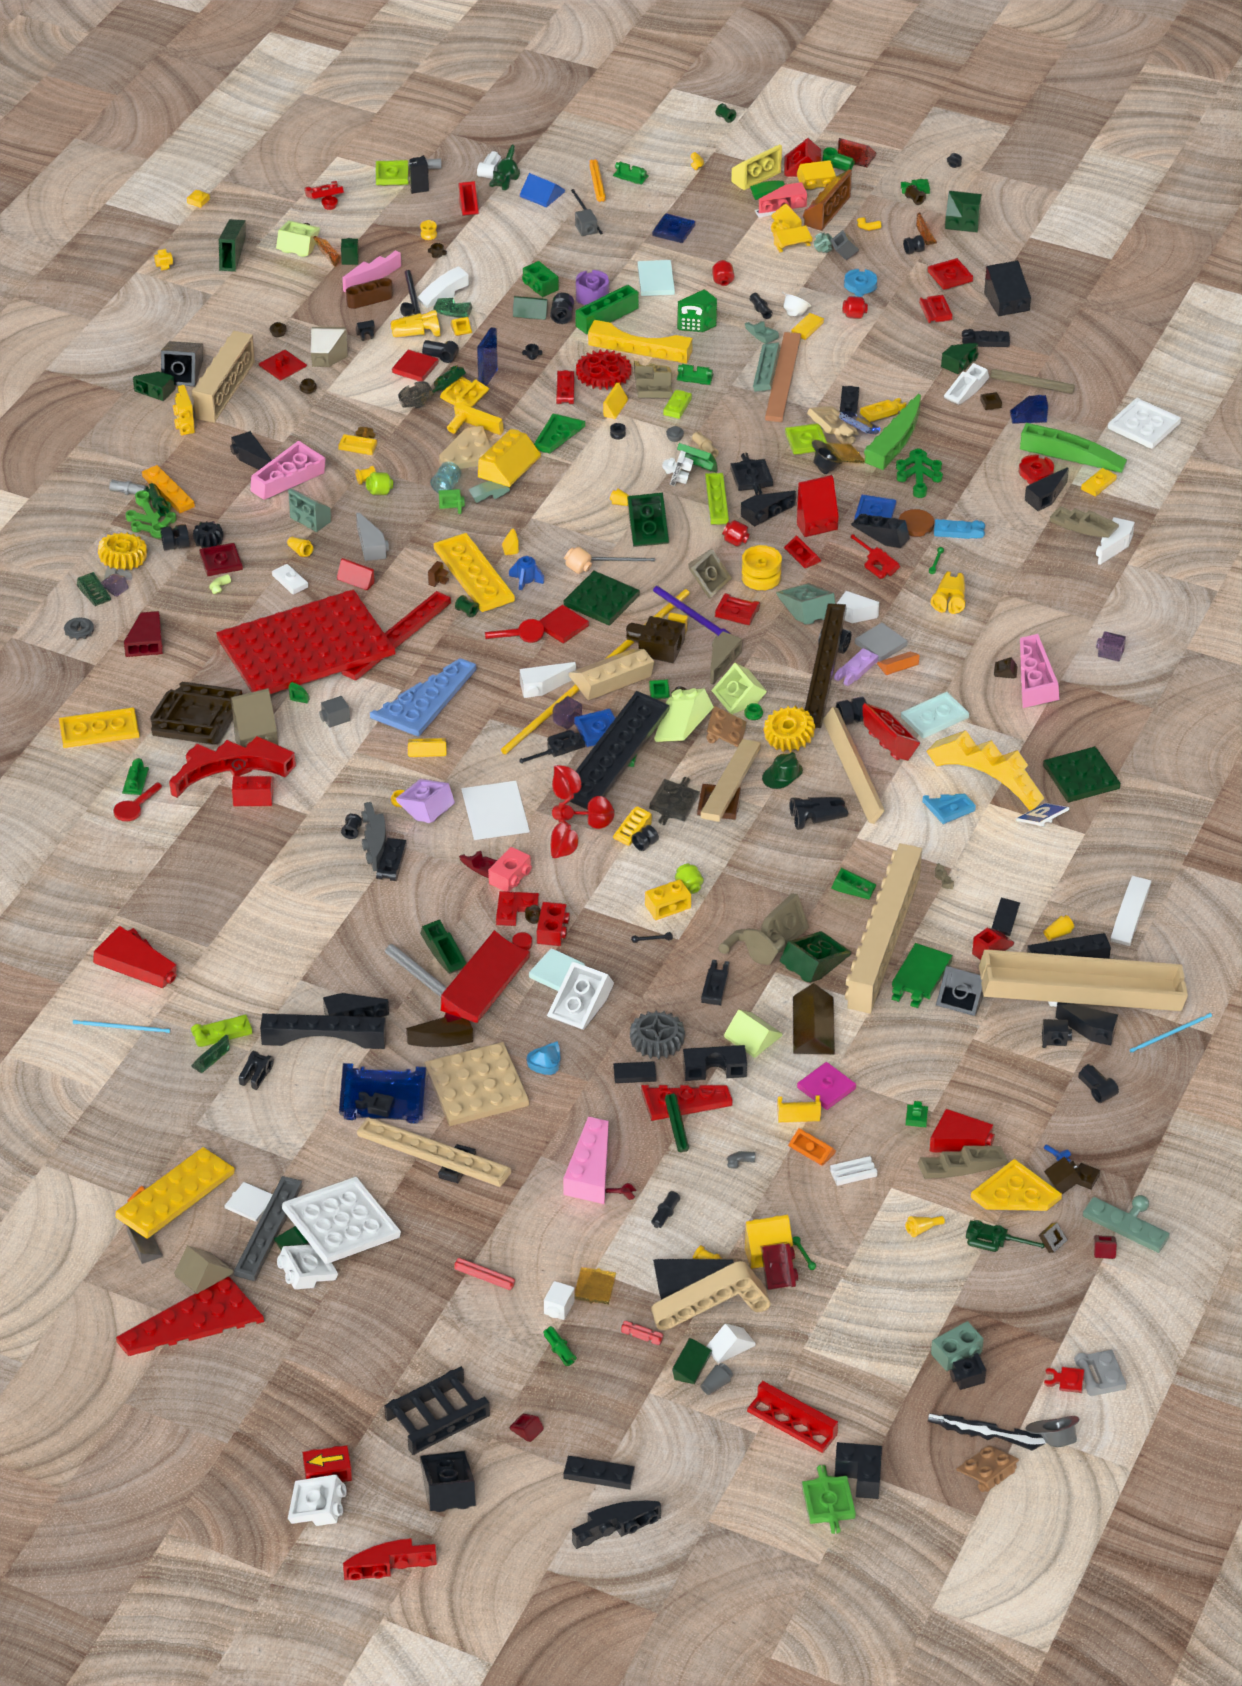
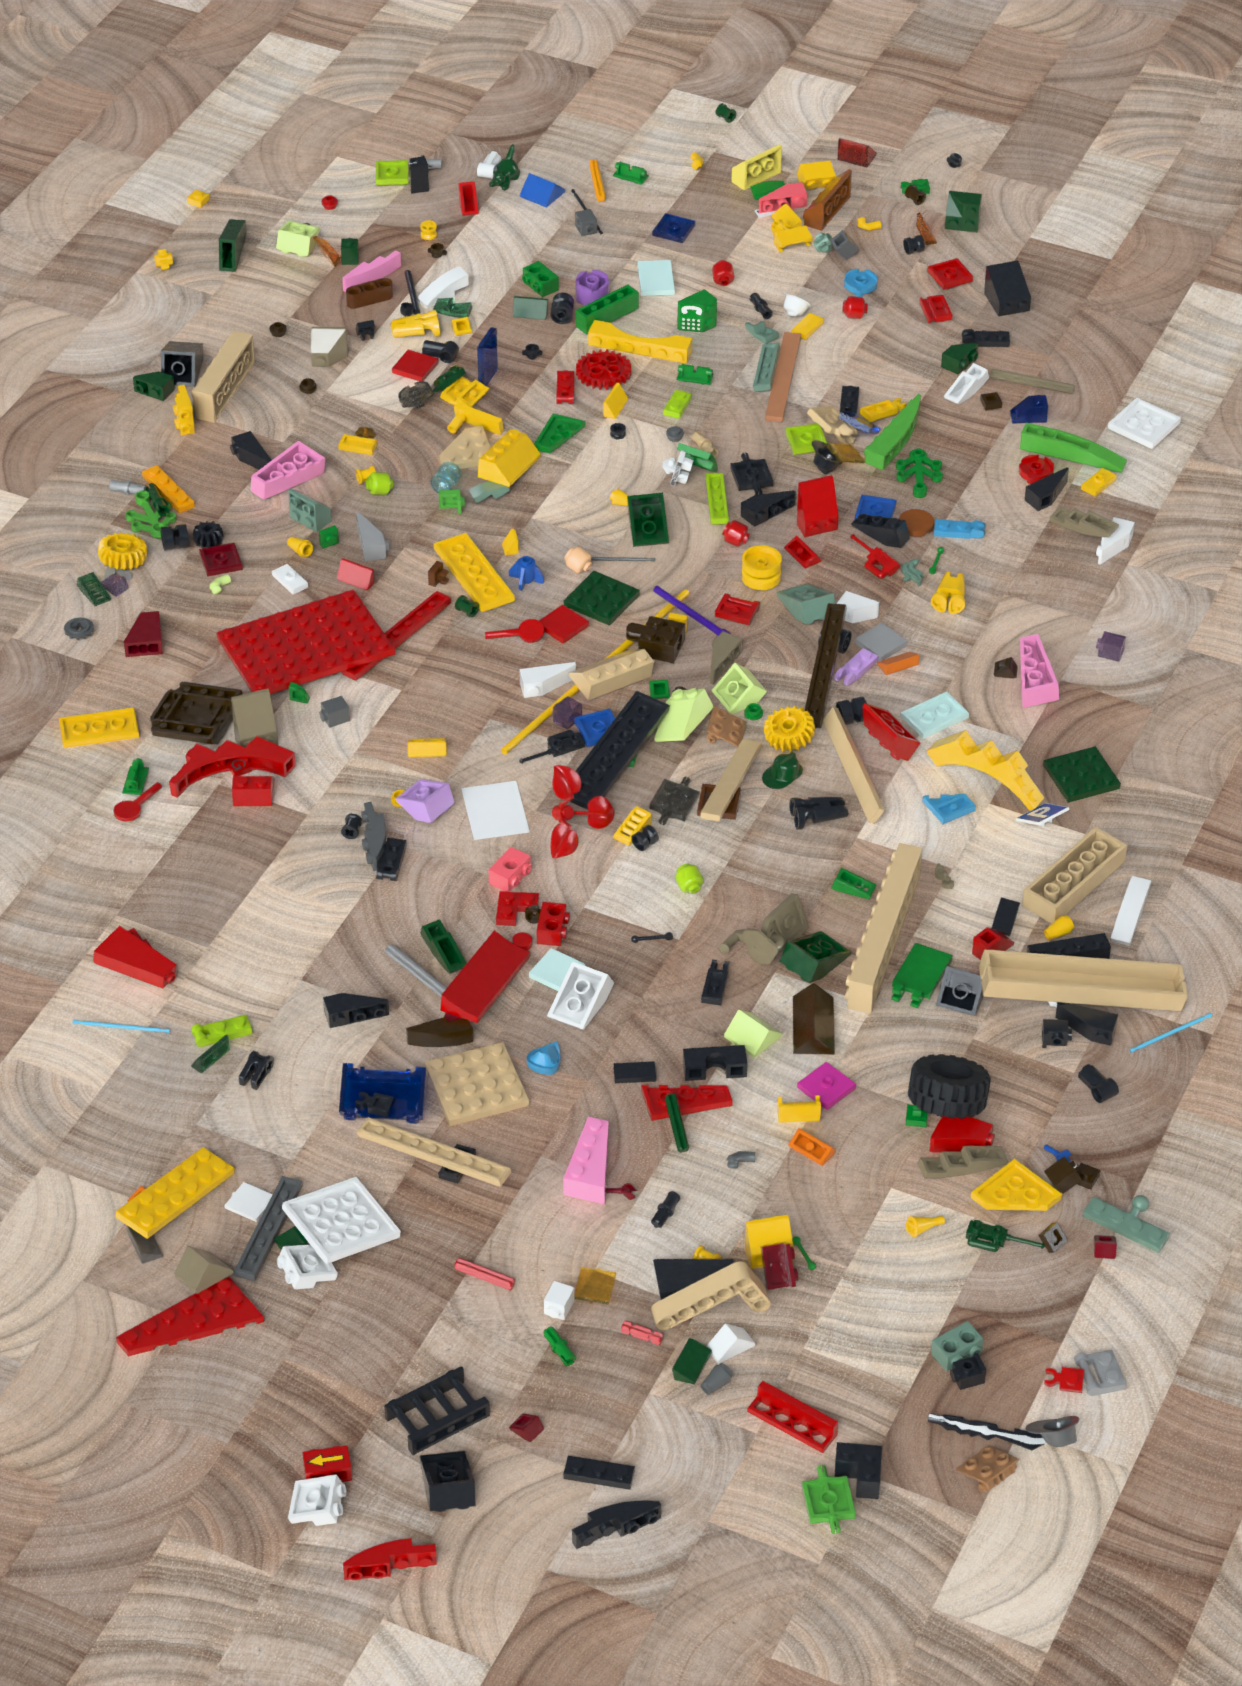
red piece [258,349,307,381] -> none
black arch [260,1013,386,1049] -> none
red plate [304,181,344,199] -> none
medium blue wing [370,658,476,737] -> none
dark red slope [459,851,497,878] -> none
dark grey gear [630,1010,685,1060] -> none
dark tan slope [634,361,673,398] -> none
yellow brick [645,879,691,921] -> none
dark tan slope [688,549,732,599] -> none
red slope [784,138,821,177] -> none
green piece [822,147,855,171] -> none
white tile [830,1156,877,1186] -> none
none -> green plate [319,525,339,549]
none -> sand green piece [901,558,923,586]
none -> black tyre [908,1054,991,1119]
none -> tan brick [1022,827,1127,924]

